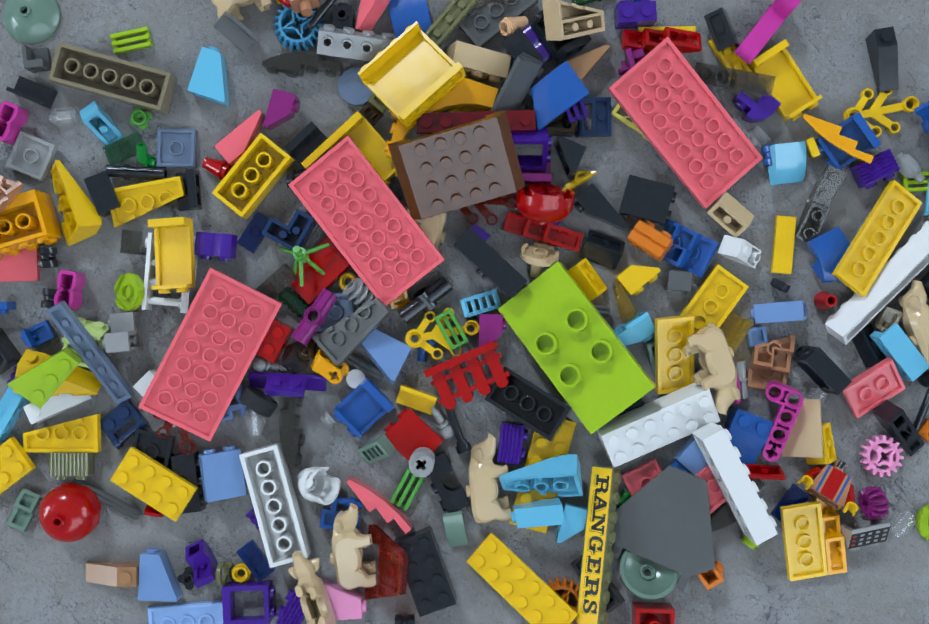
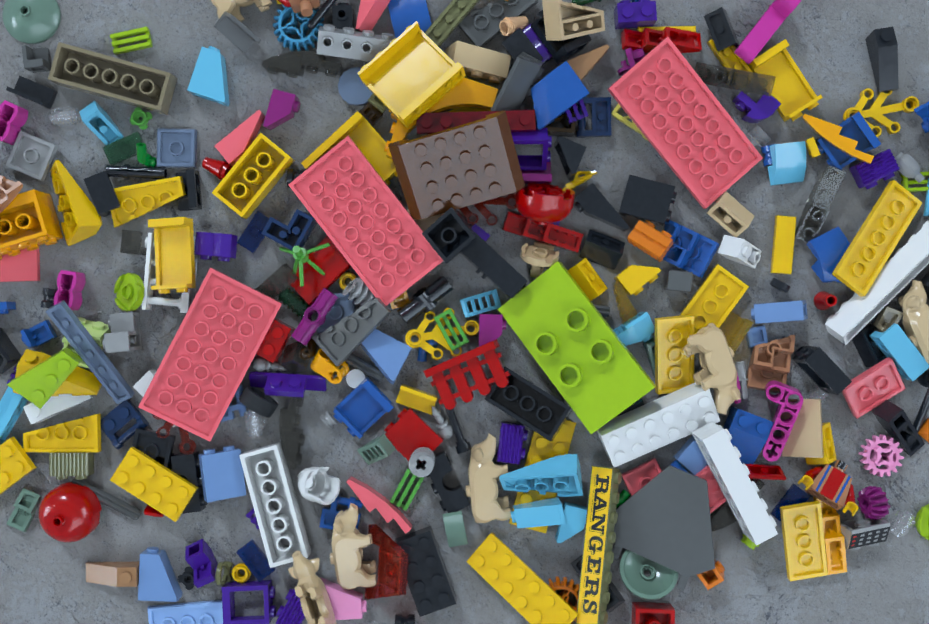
black wheel [37,247,58,268] -> none
black panel [284,121,328,167] -> none
none -> black slope [422,207,477,264]

